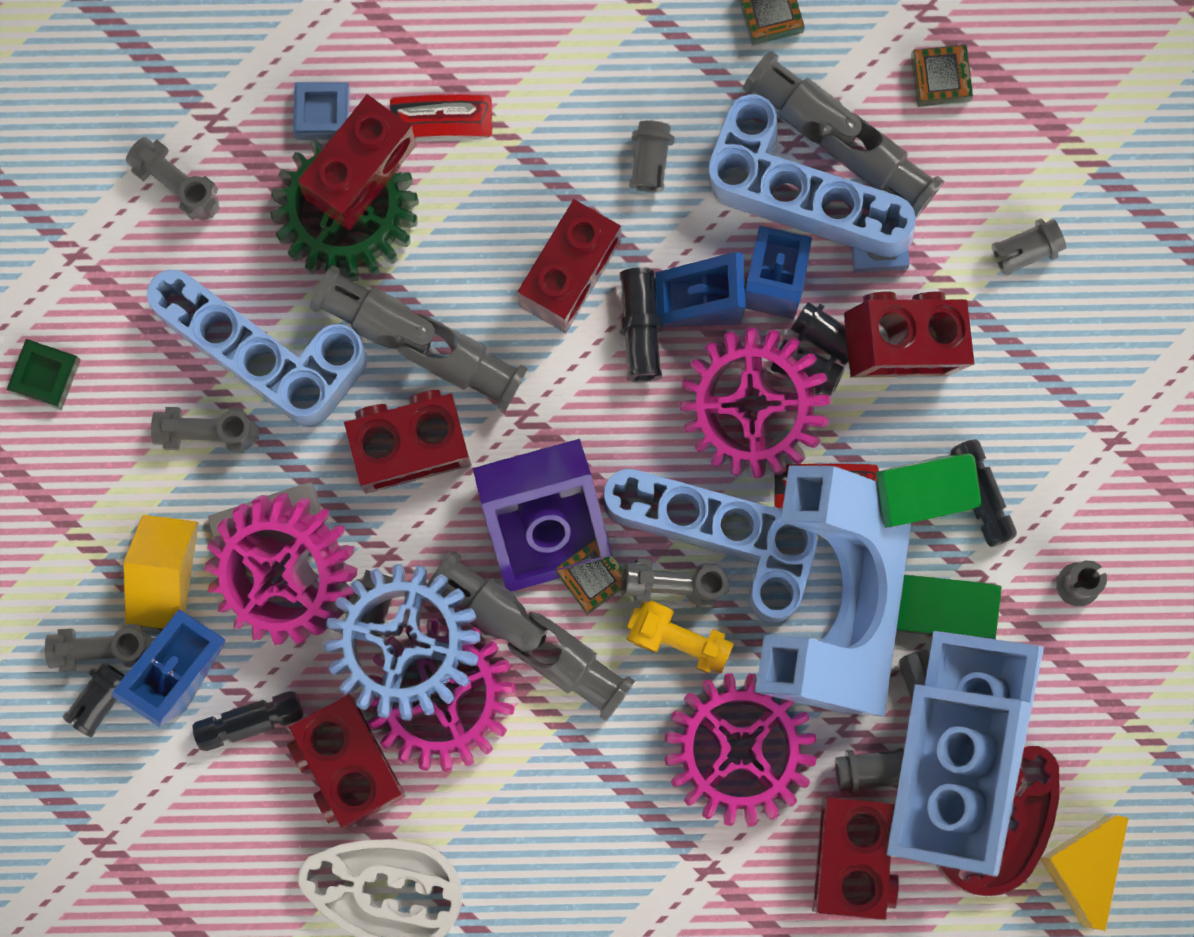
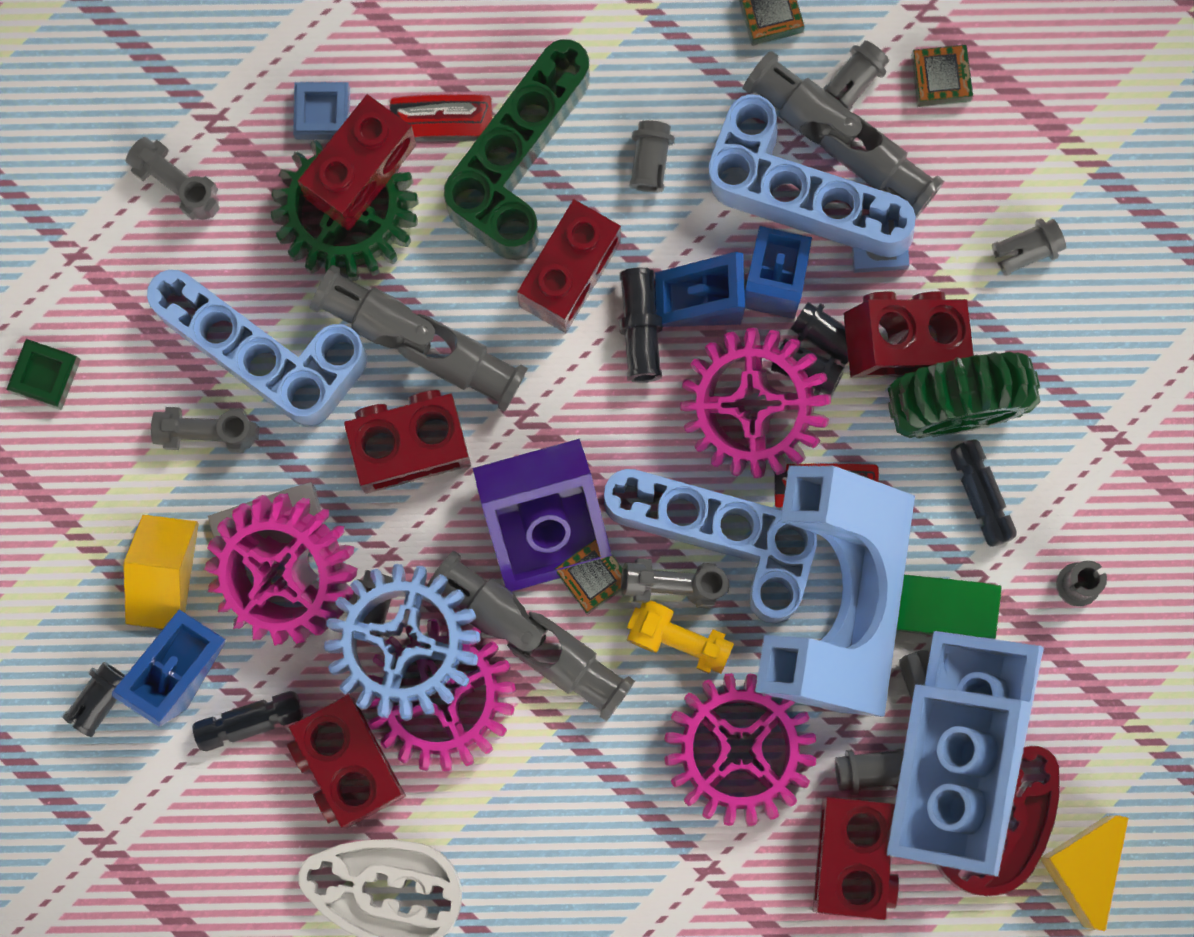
dark grey bar [45,624,155,672] -> none
green slope [876,453,981,528] -> none
none -> dark green beam [444,39,590,260]
none -> dark grey pin [823,40,889,111]
none -> dark green gear [888,351,1041,439]

